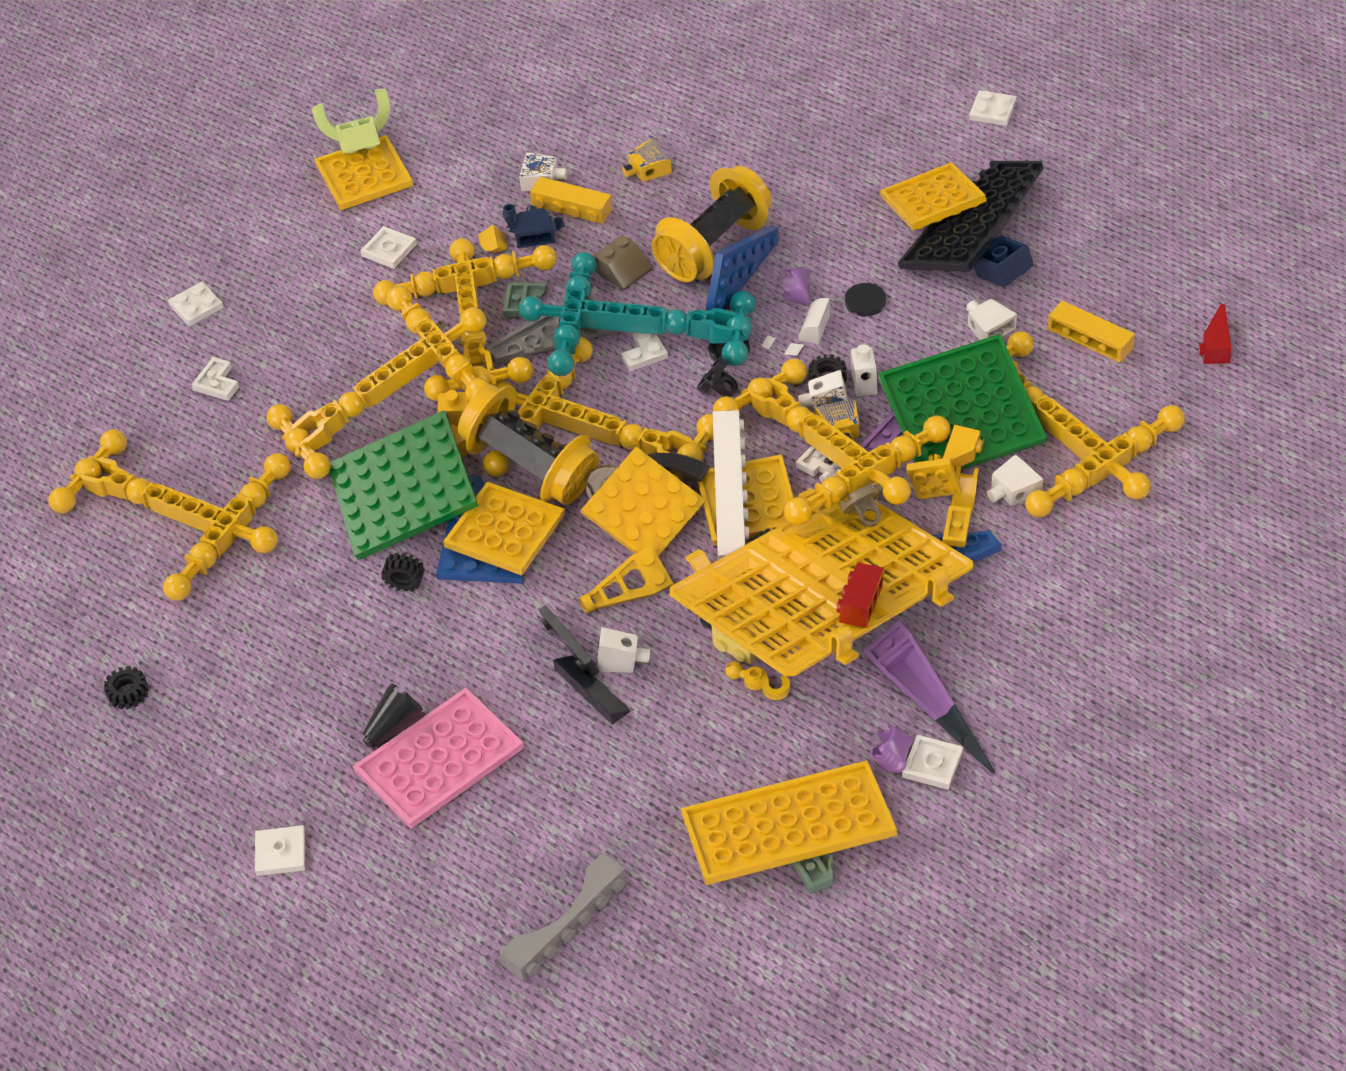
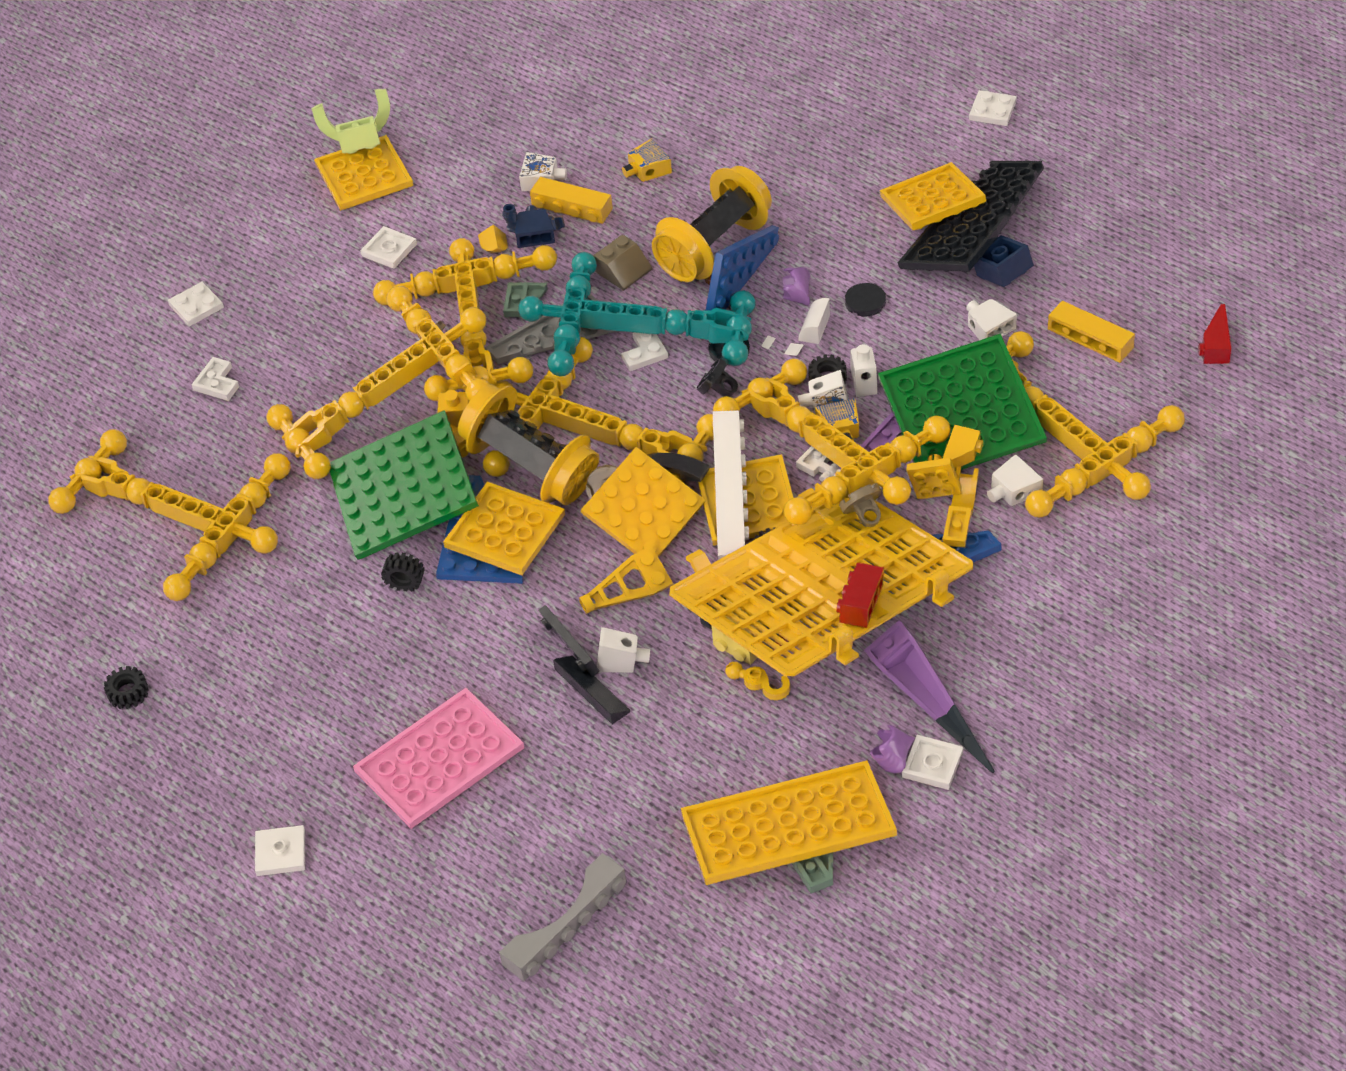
black cone [362,683,426,749] -> none

